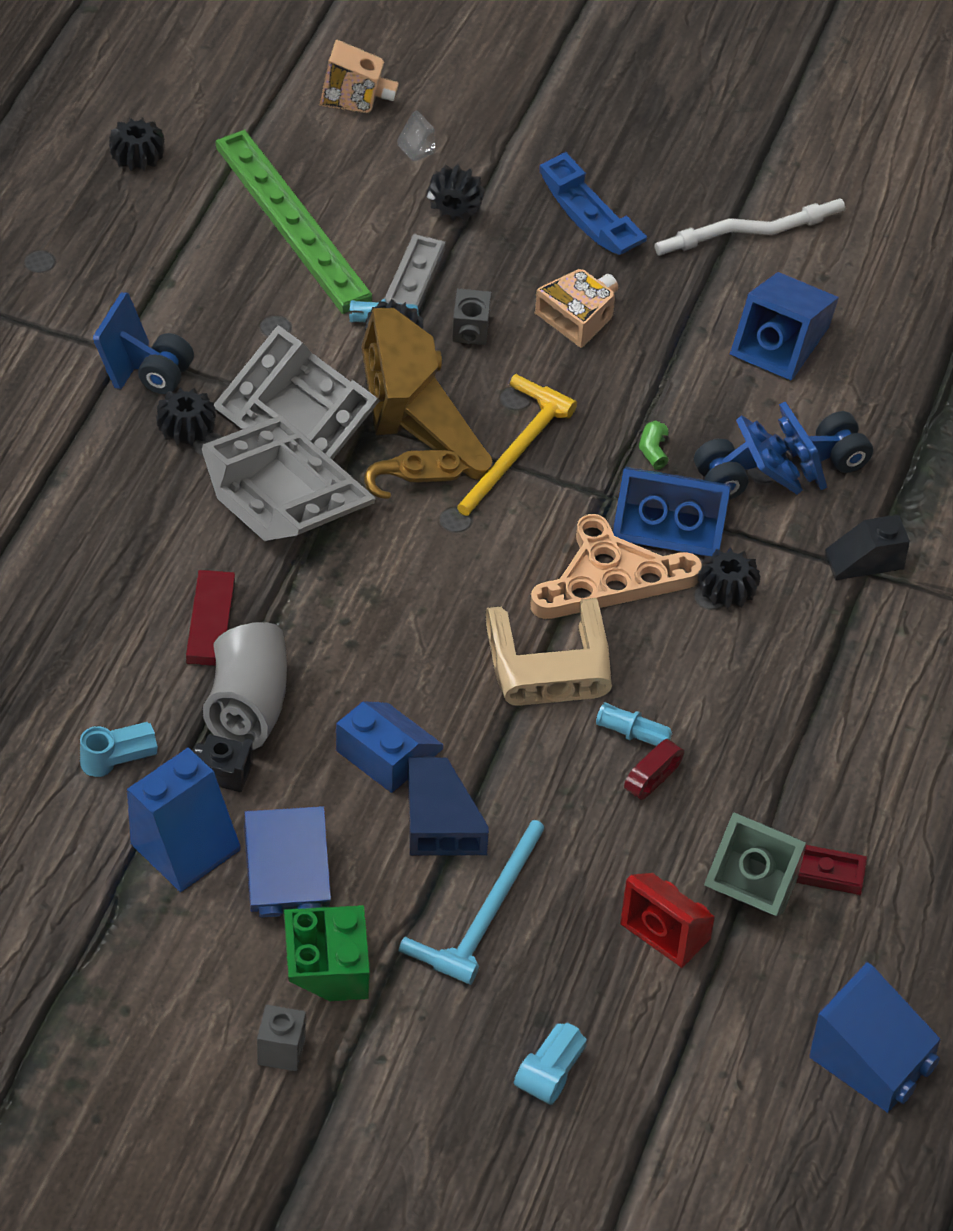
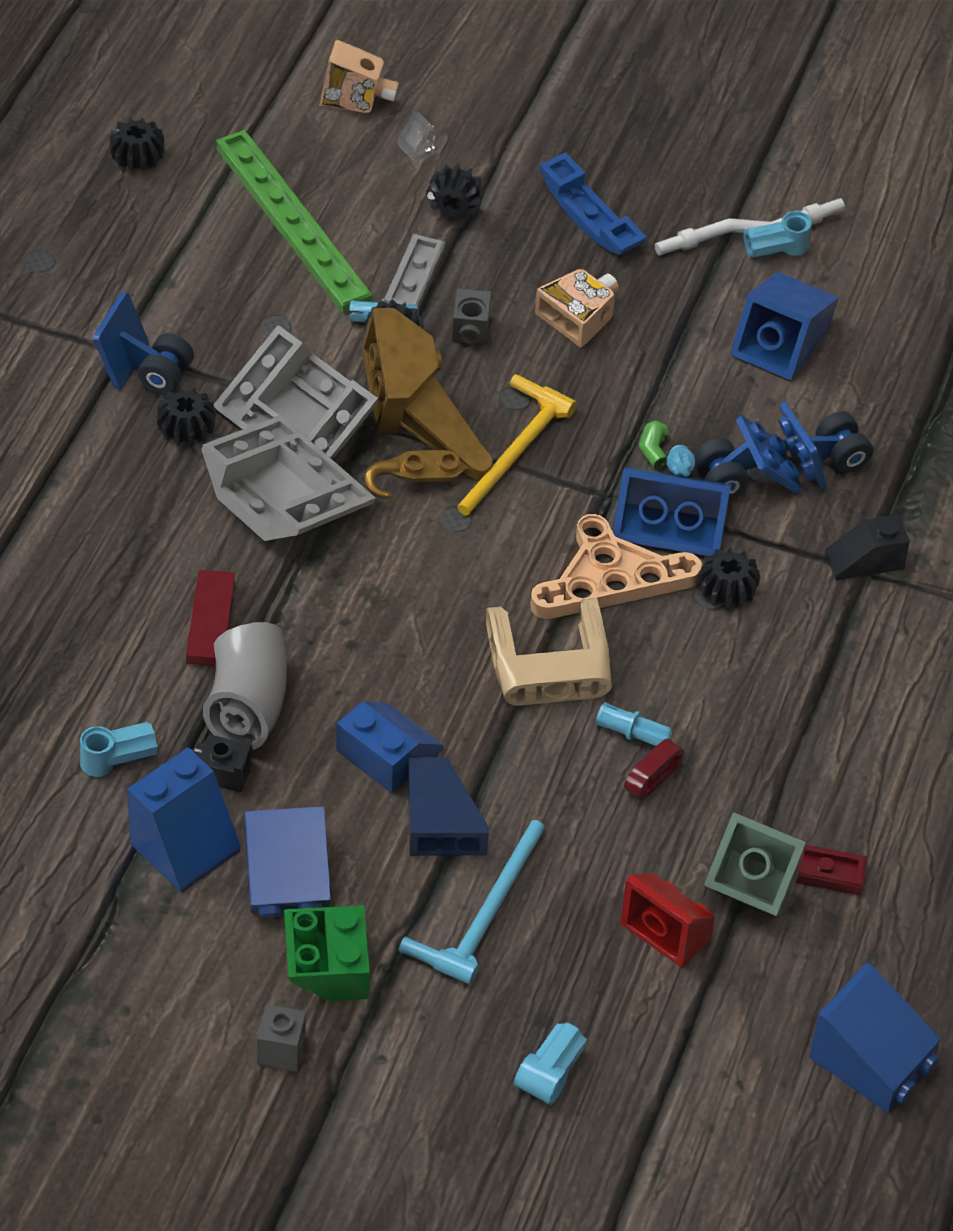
none -> medium azure axle [667,445,695,477]
none -> medium azure piece [743,211,812,258]

